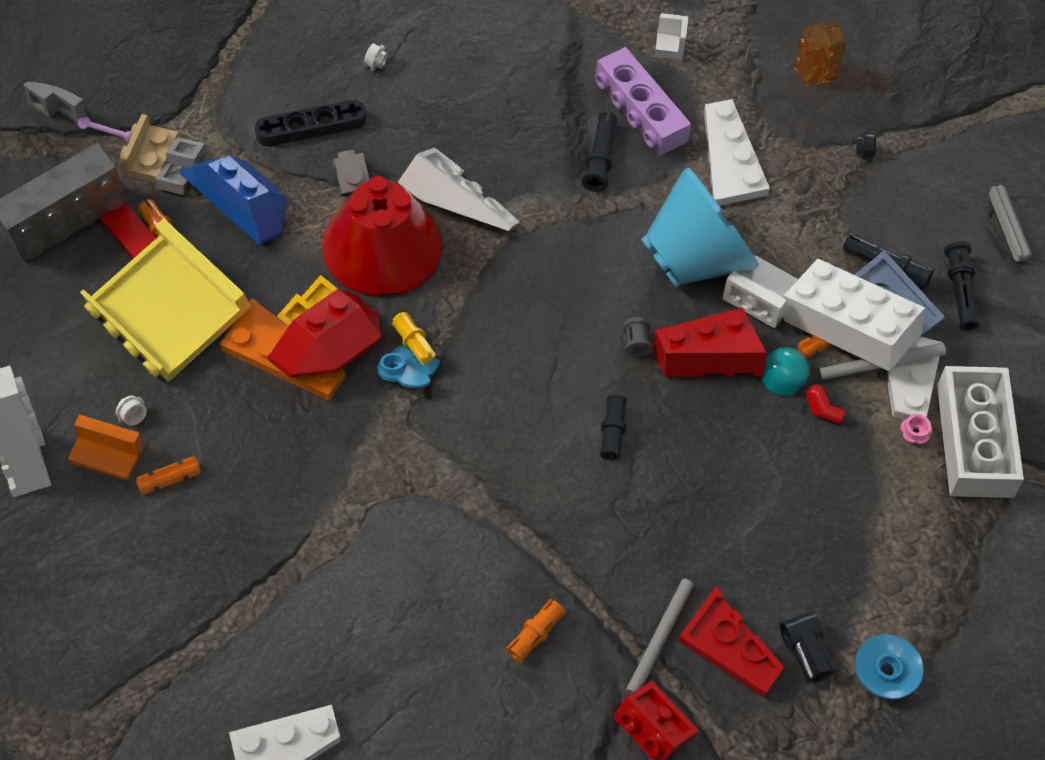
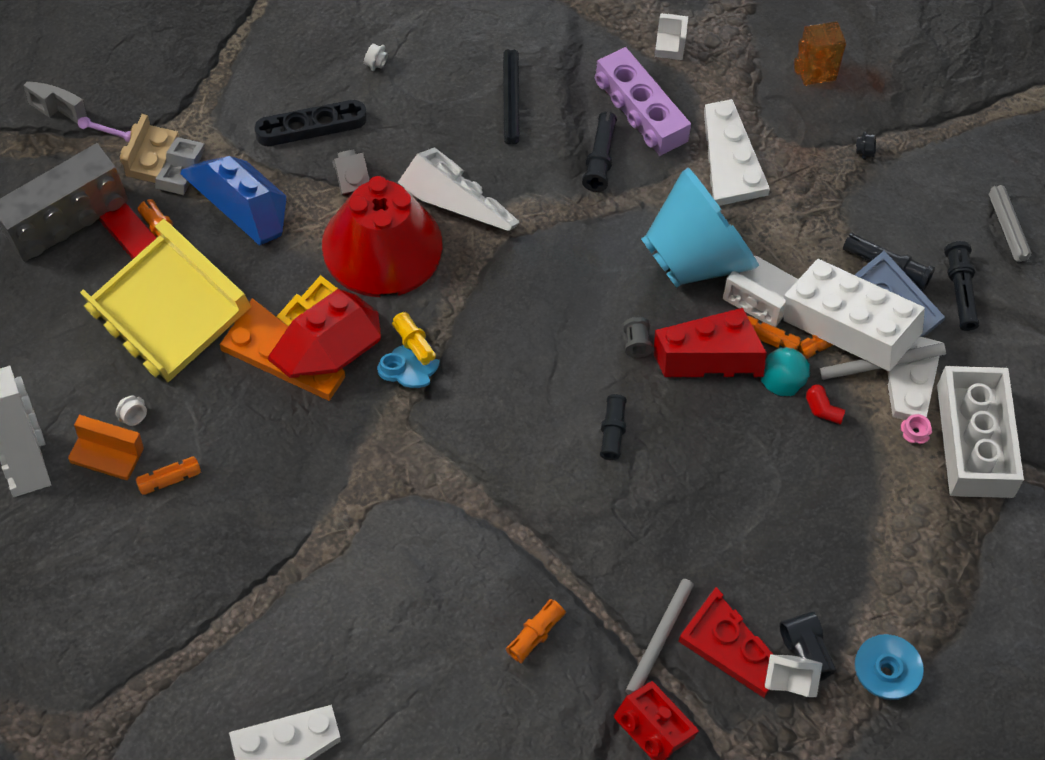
none -> black axle [503,49,520,145]
none -> orange axle [747,316,801,350]
none -> white panel [765,654,822,697]

